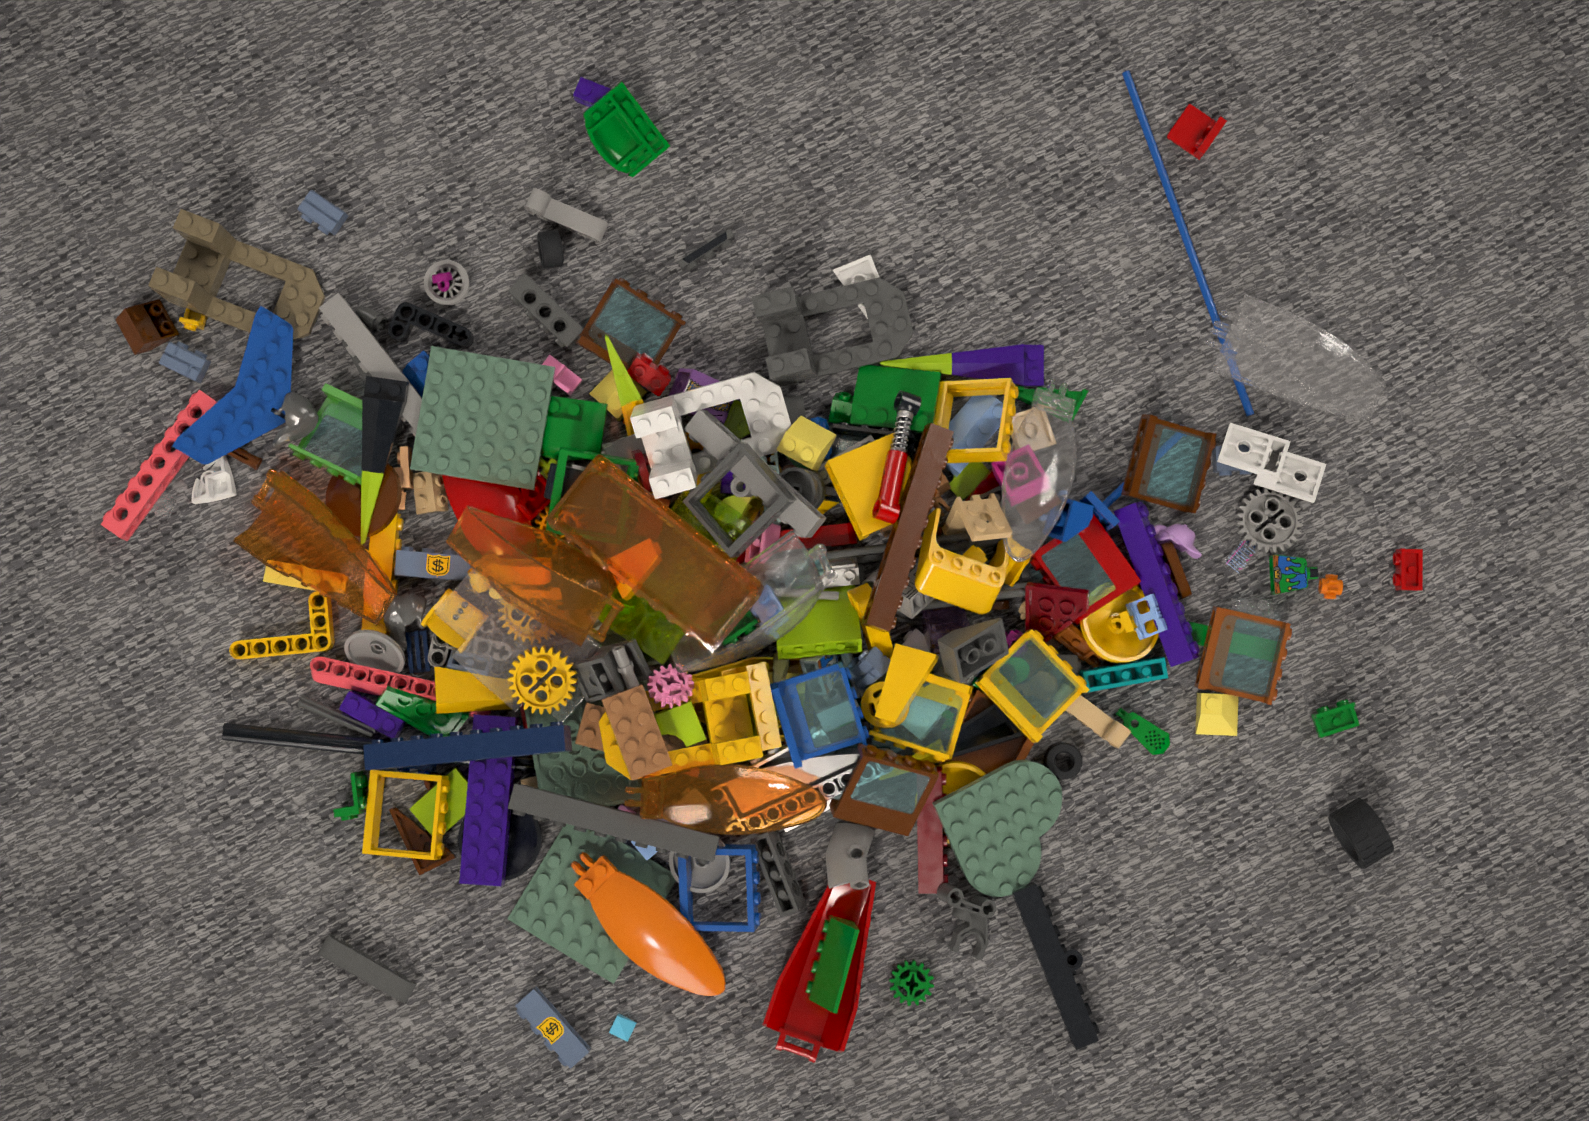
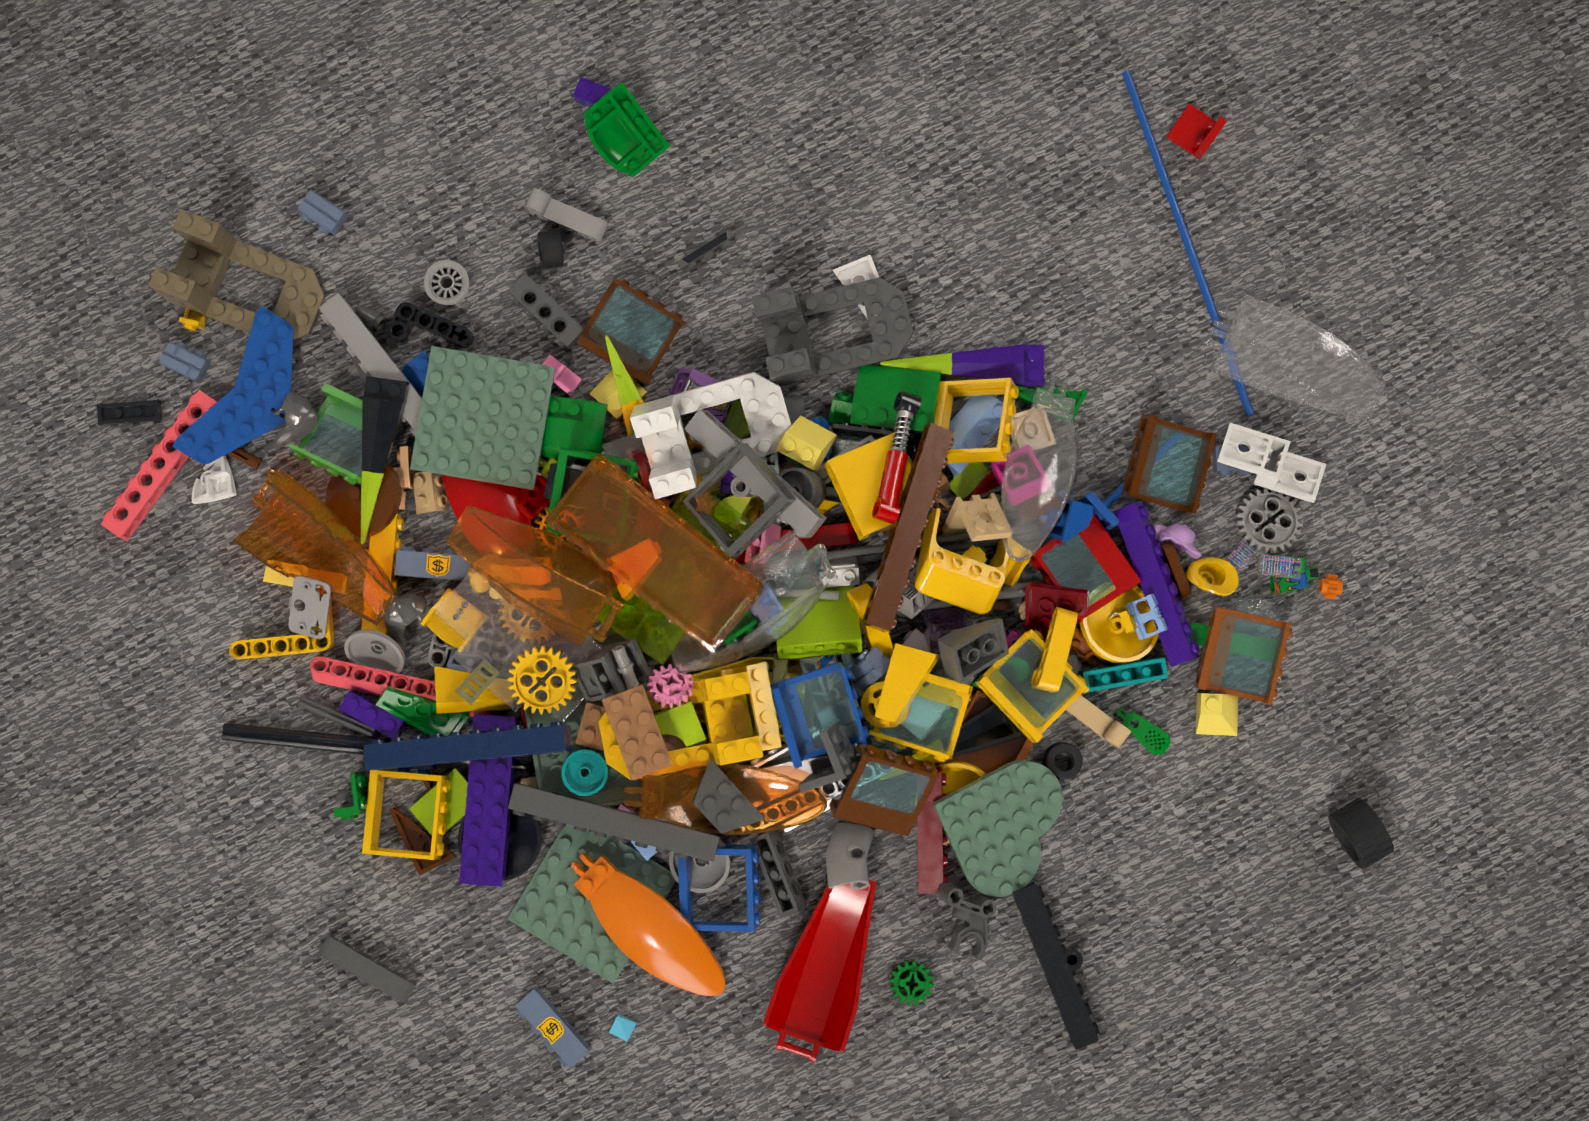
reddish brown slope [115,299,179,355] -> none
dark blue tile [406,630,431,674] -> none
magenta tile [431,272,453,292] -> none
red bracket [627,352,671,396] -> none
green slope [805,915,859,1014] -> none
green bracket [1311,699,1360,738] -> none
red bracket [1392,548,1423,591] -> none
none -> black plate [97,400,162,426]
none -> light grey axle [289,576,332,639]
none -> olive slope [455,659,500,705]
none -> teal wheel [561,750,608,796]
none -> dark grey wing [692,759,764,834]
none -> clear orange piece [695,491,719,516]
none -> dark grey bracket [798,719,858,793]
none -> yellow beam [1031,607,1078,693]
none -> yellow hat [1186,557,1239,596]
none -> clear tile [1257,554,1302,579]

